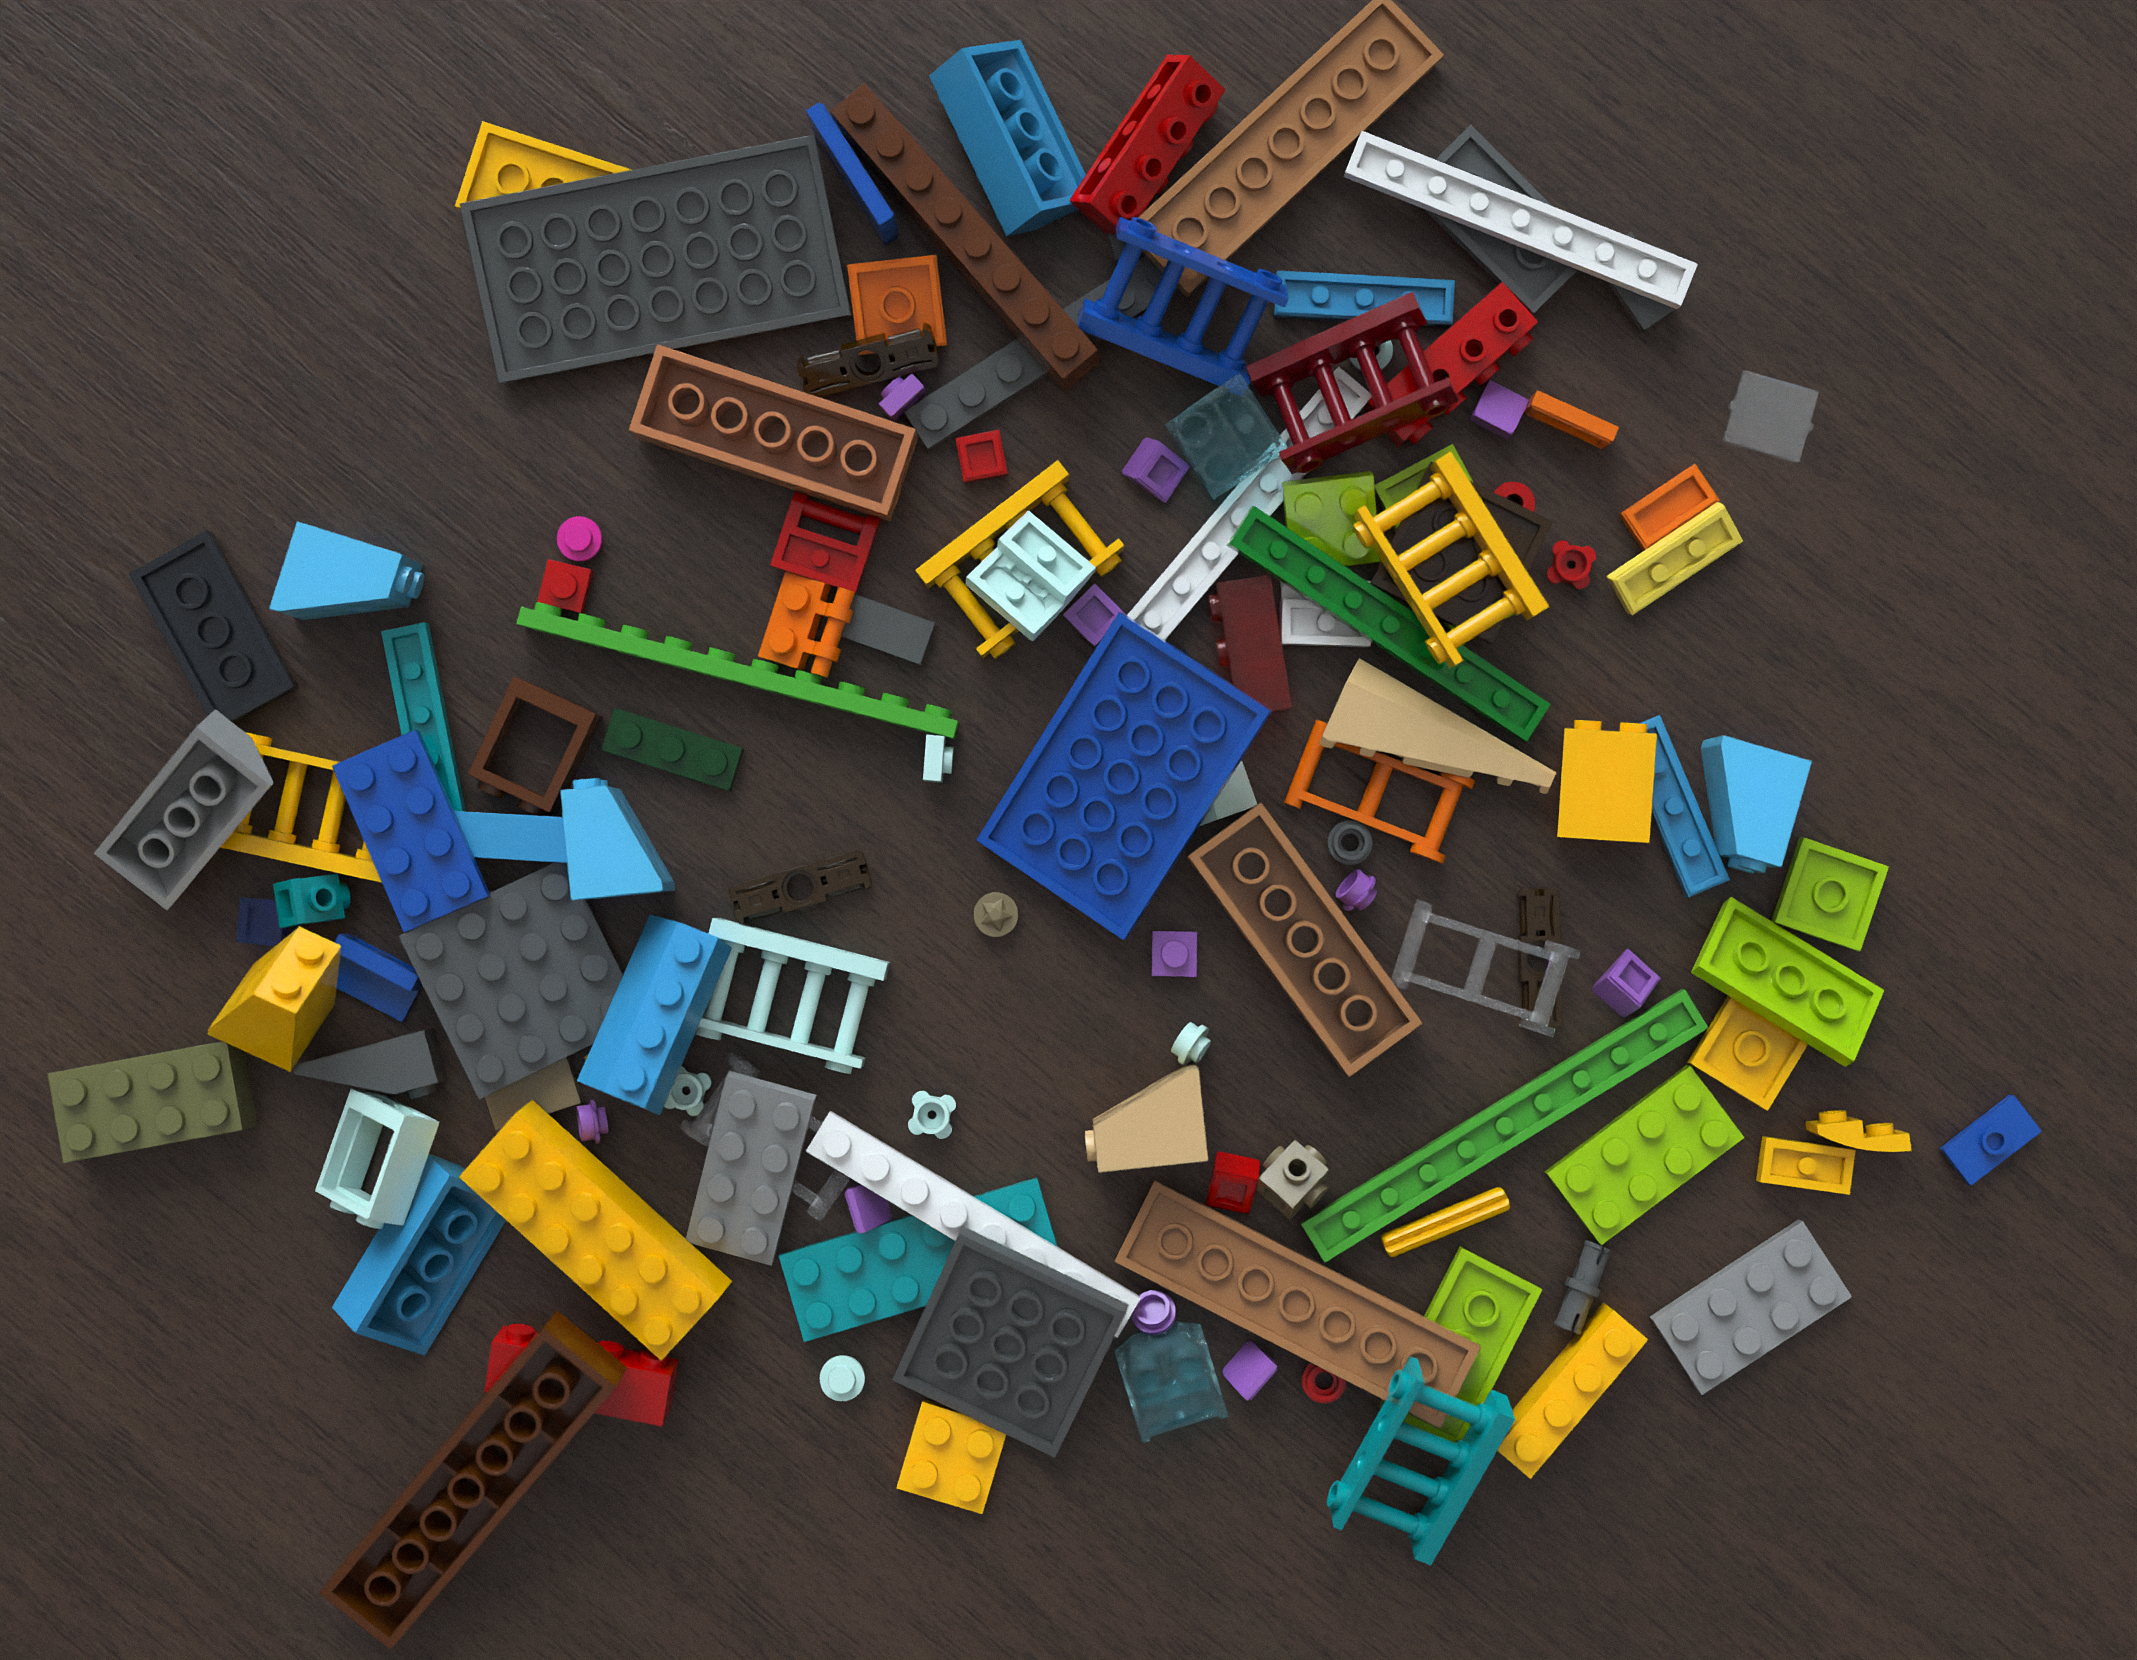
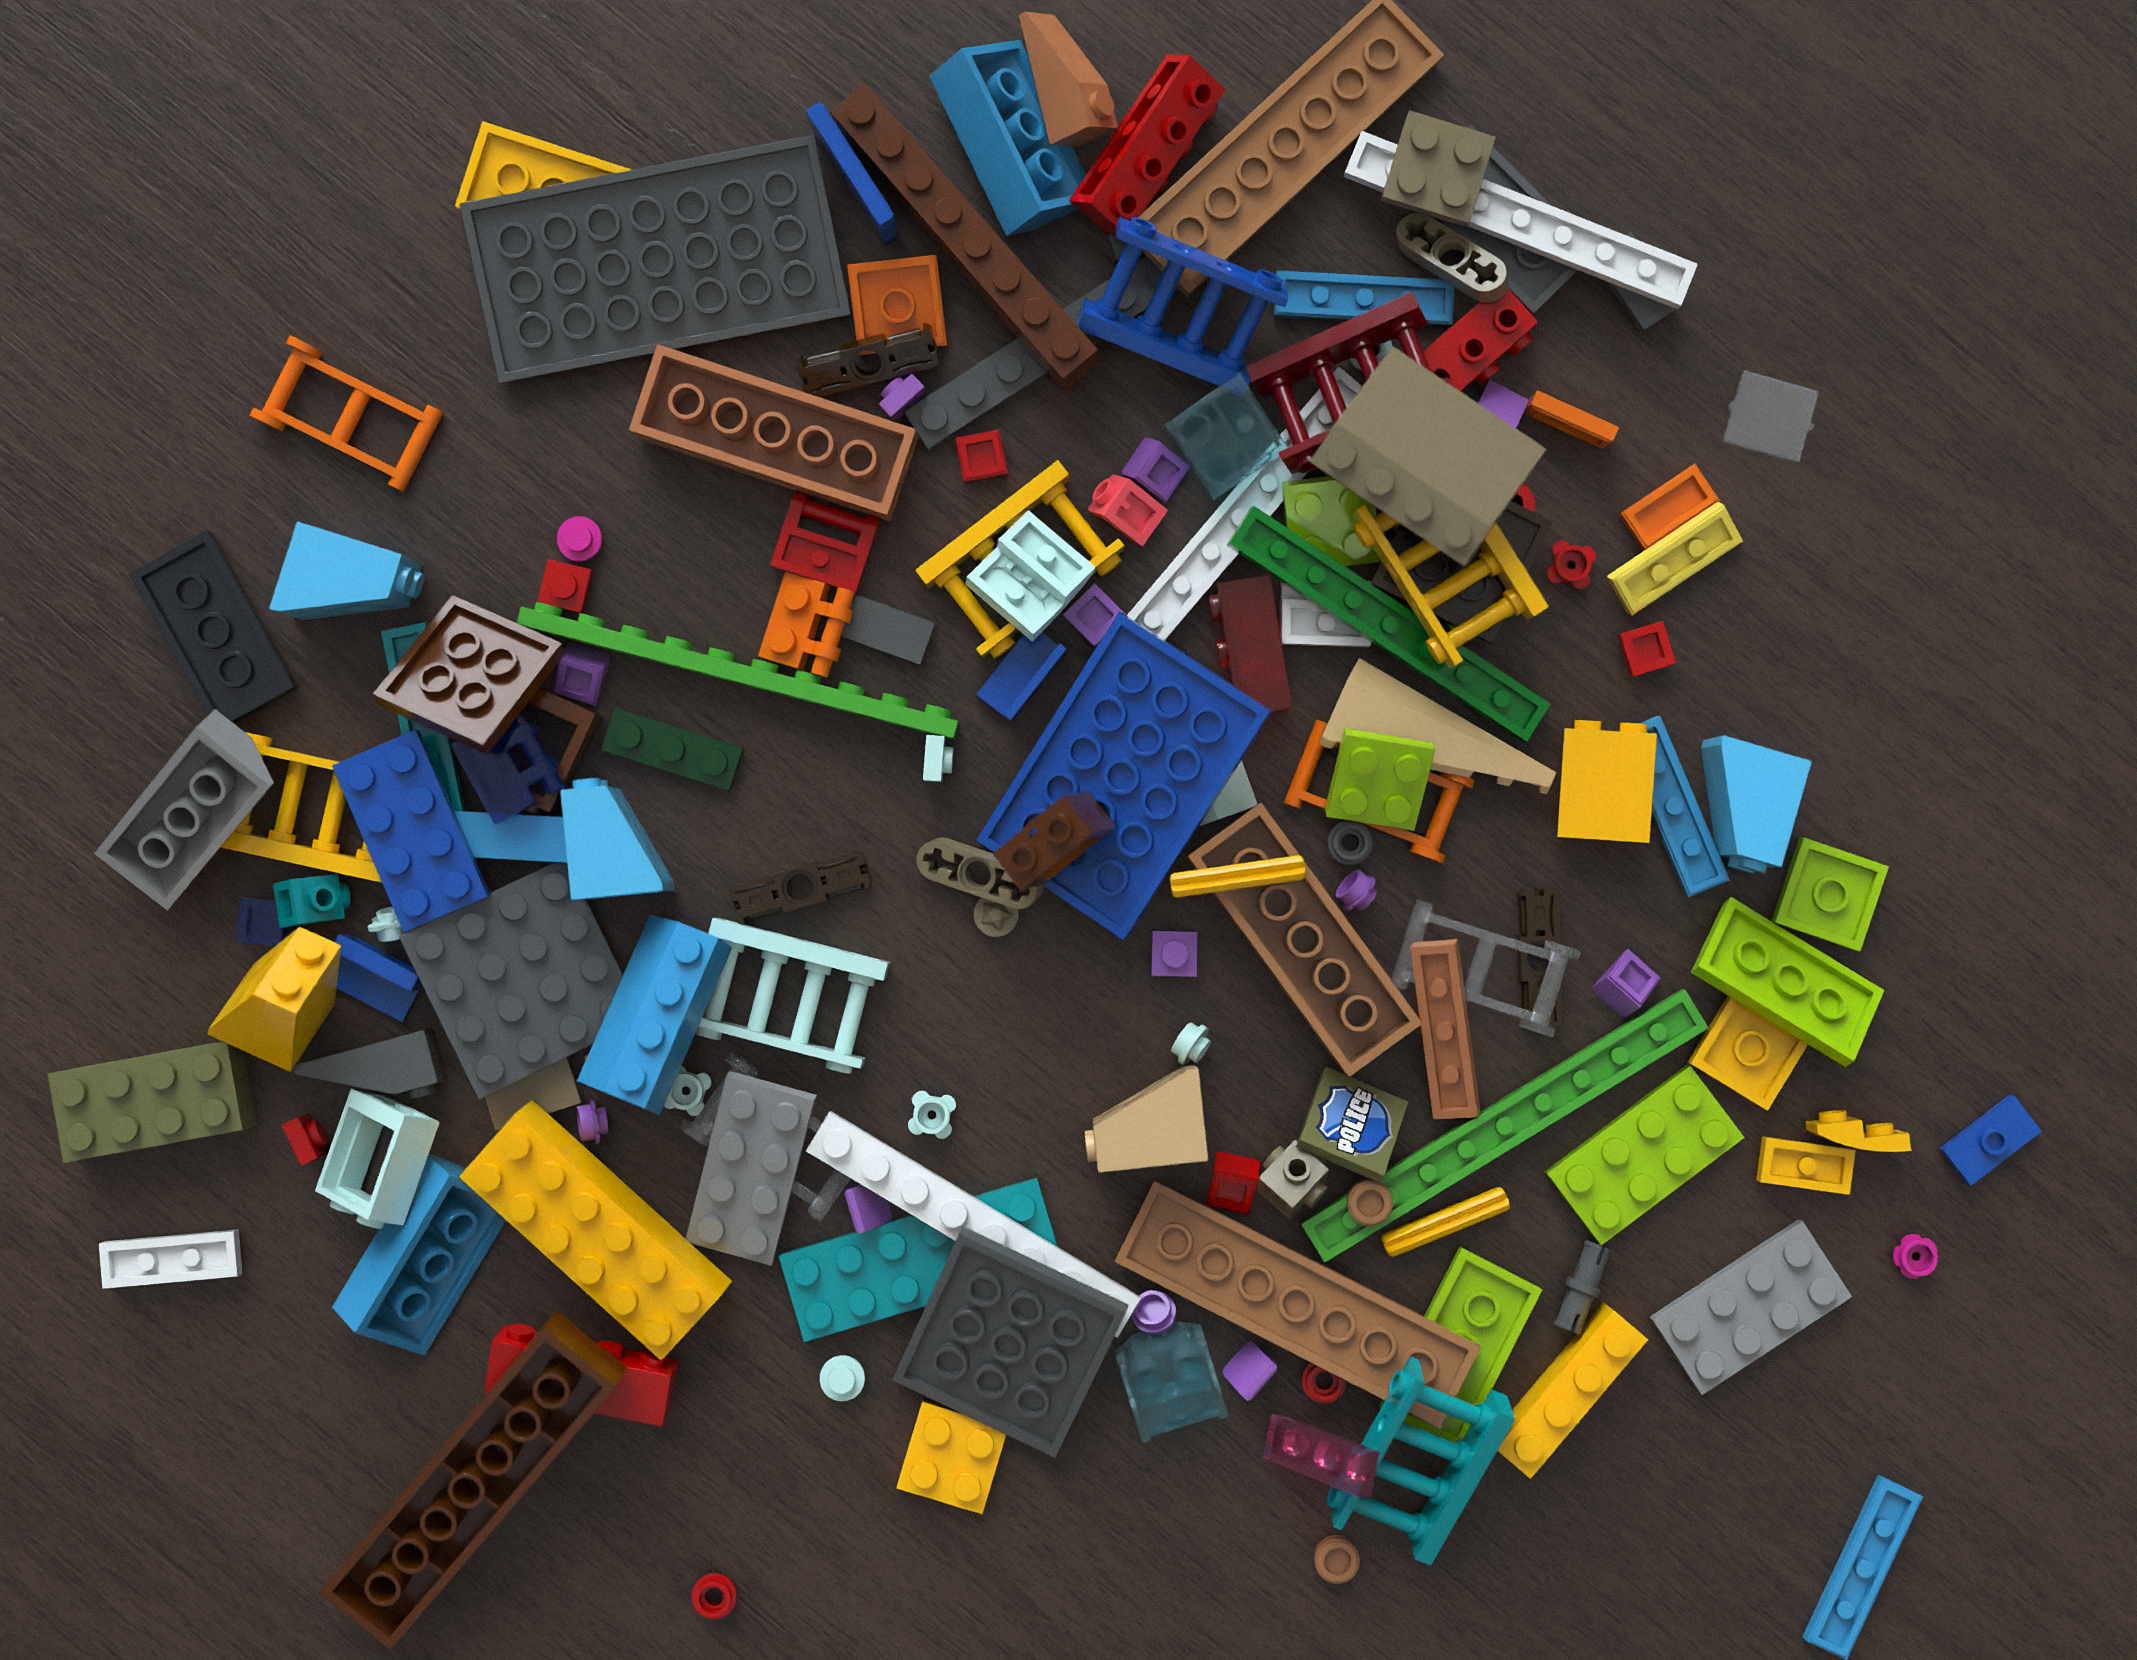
none -> white plate [99,1229,243,1289]
none -> orange piece [249,335,443,492]
none -> red plate [282,1114,328,1166]
none -> light aqua plate [367,906,404,942]
none -> plate [373,595,566,755]
none -> clear blue plate [450,711,565,824]
none -> medium lavender slope [553,642,611,706]
none -> red plate [691,1573,737,1620]
none -> dark tan beam [916,837,1044,909]
none -> blue panel [976,633,1067,723]
none -> reddish brown window [993,792,1116,890]
none -> nougat slope [1019,12,1118,147]
none -> coral bracket [1088,474,1168,547]
none -> yellow axle [1170,855,1306,898]
none -> clear pink plate [1263,1414,1380,1498]
none -> tile [1296,1067,1408,1182]
none -> dark tan slope [1310,346,1547,566]
none -> medium nougat tile [1313,1535,1360,1584]
none -> lime plate [1325,728,1435,831]
none -> medium nougat tile [1346,1179,1393,1226]
none -> dark tan plate [1381,110,1496,227]
none -> dark tan beam [1396,213,1509,303]
none -> nougat plate [1410,939,1480,1119]
none -> red plate [1617,621,1676,678]
none -> dark azure tile [1802,1474,1923,1660]
none -> dark pink plate [1893,1234,1938,1279]

